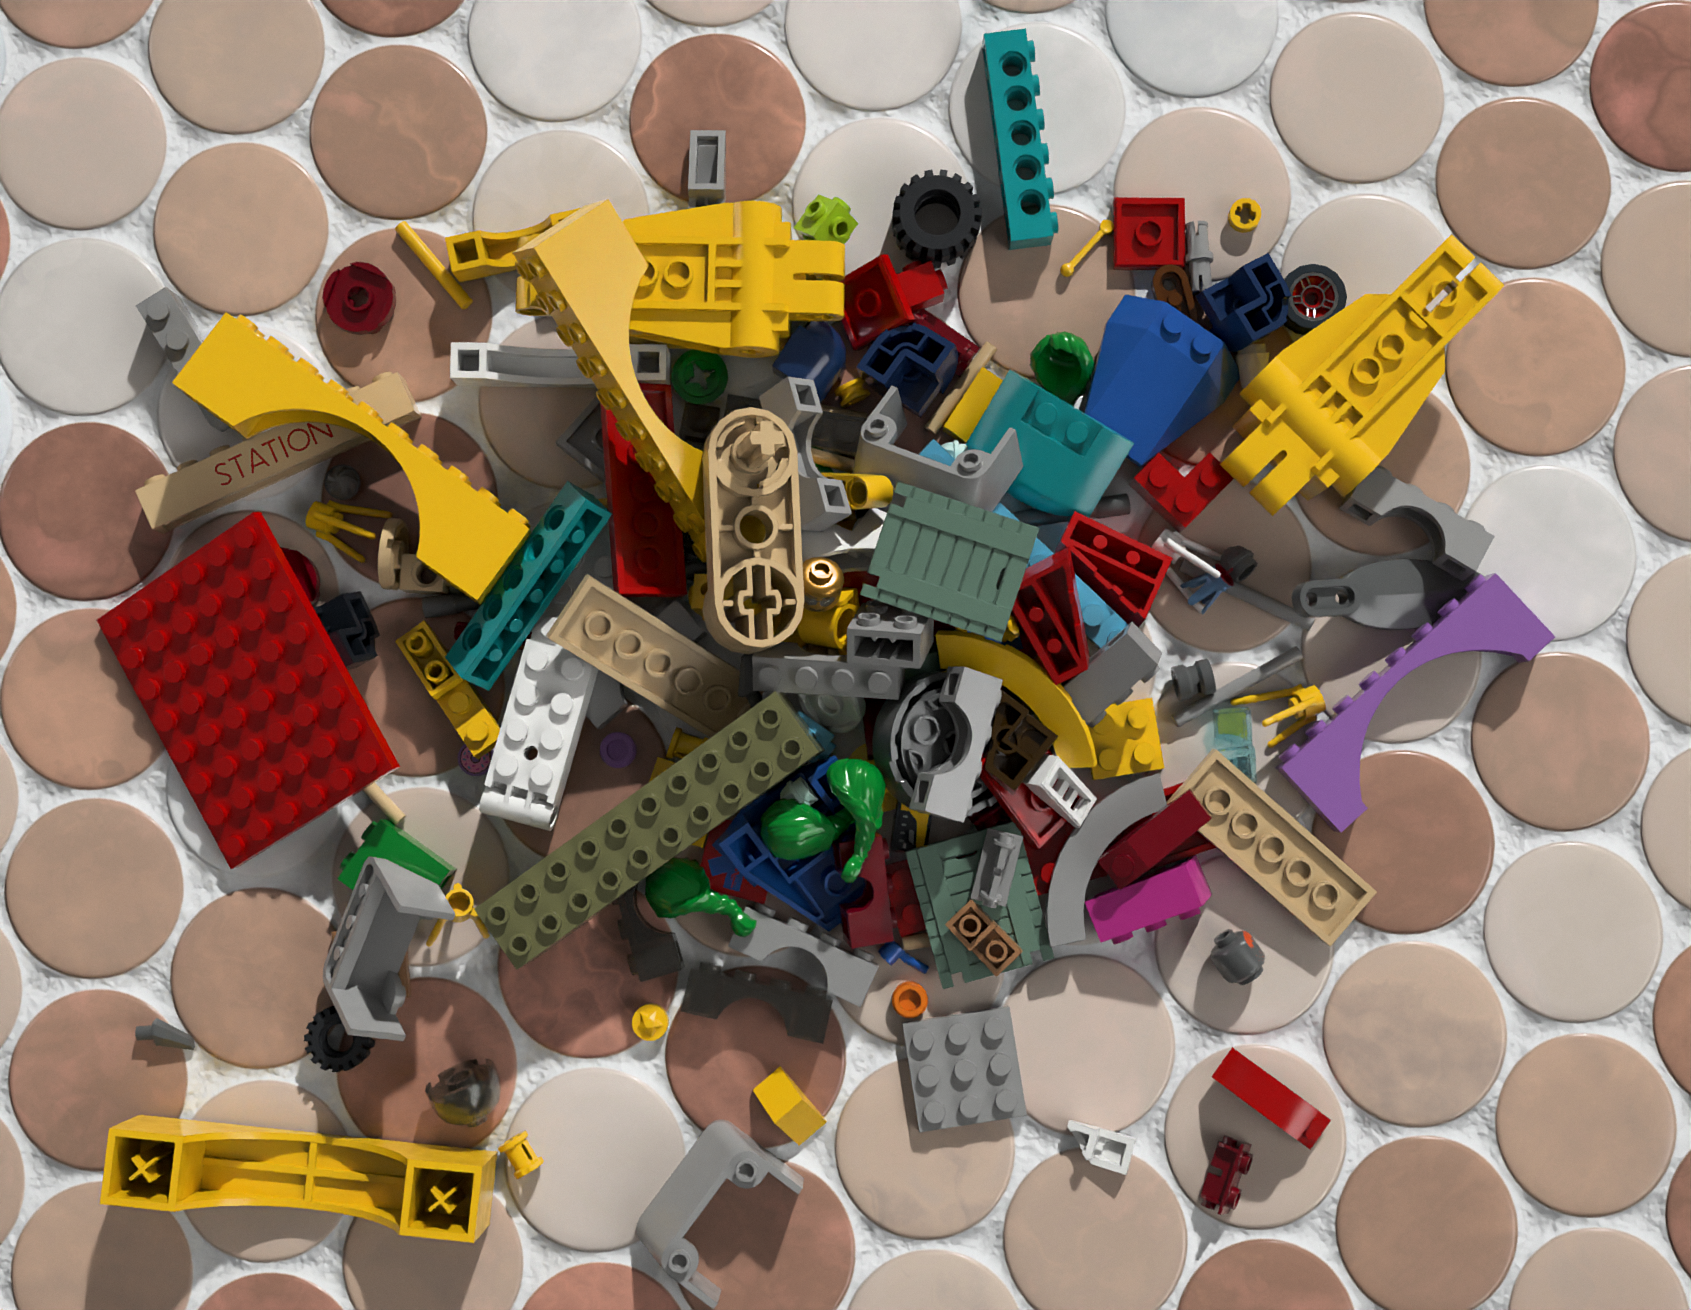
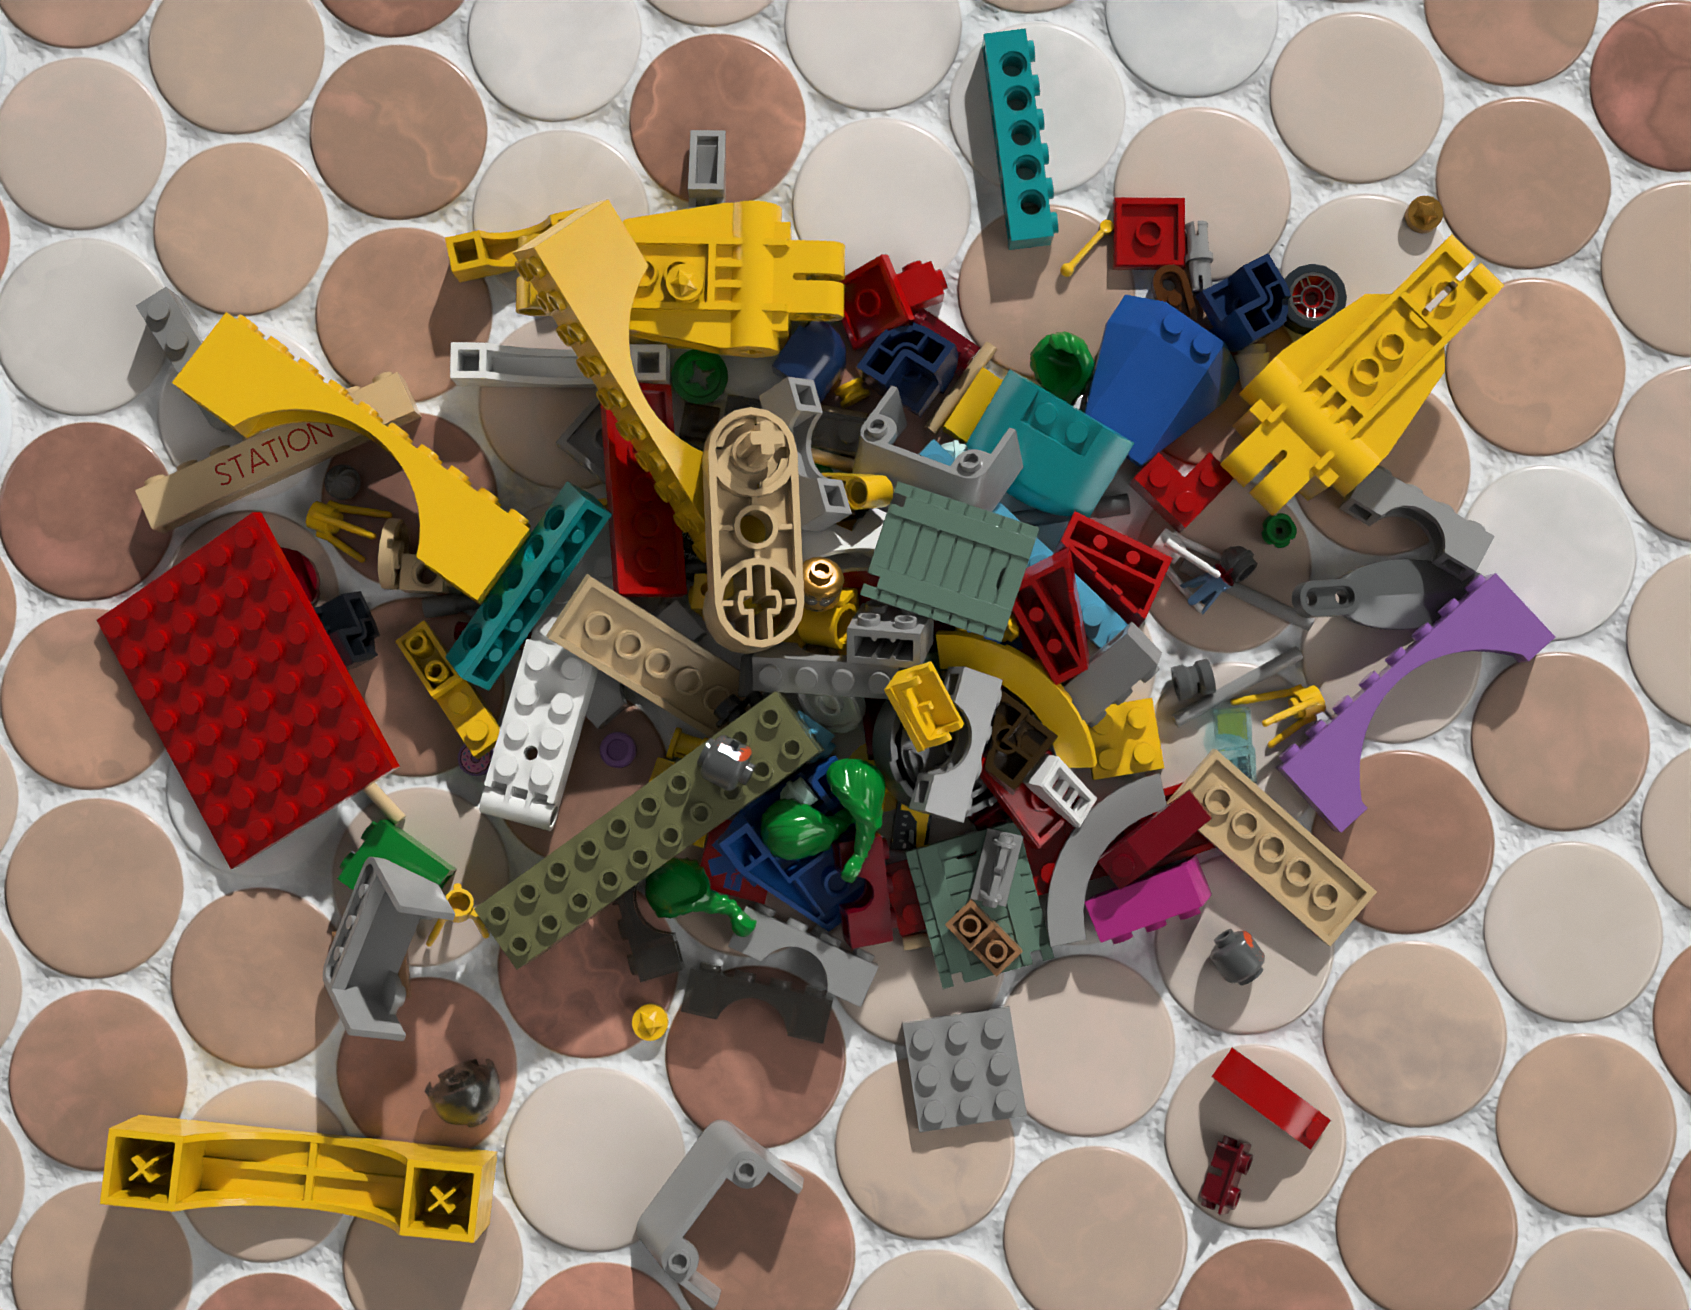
dark grey bar [135,1018,195,1050] -> none
black tyre [304,1006,376,1072] -> none
dark red plate [322,262,396,335] -> none
yellow bar [395,221,473,310] -> none
yellow bush [498,1130,544,1179] -> none
yellow slope [753,1066,827,1146] -> none
lime brick [793,194,859,244] -> none
blue hand [878,941,929,974] -> none
black tyre [892,169,982,268] -> none
orange tile [892,981,928,1018] -> none
white slope [1067,1120,1137,1175] -> none
yellow bush [1228,198,1261,233] -> none
none -> yellow tile [666,264,704,303]
none -> dark grey head [697,735,756,791]
none -> black plate [713,694,750,729]
none -> yellow hinge [884,661,965,752]
none -> green plate [1261,513,1297,548]
none -> pearl gold tile [1405,196,1443,233]

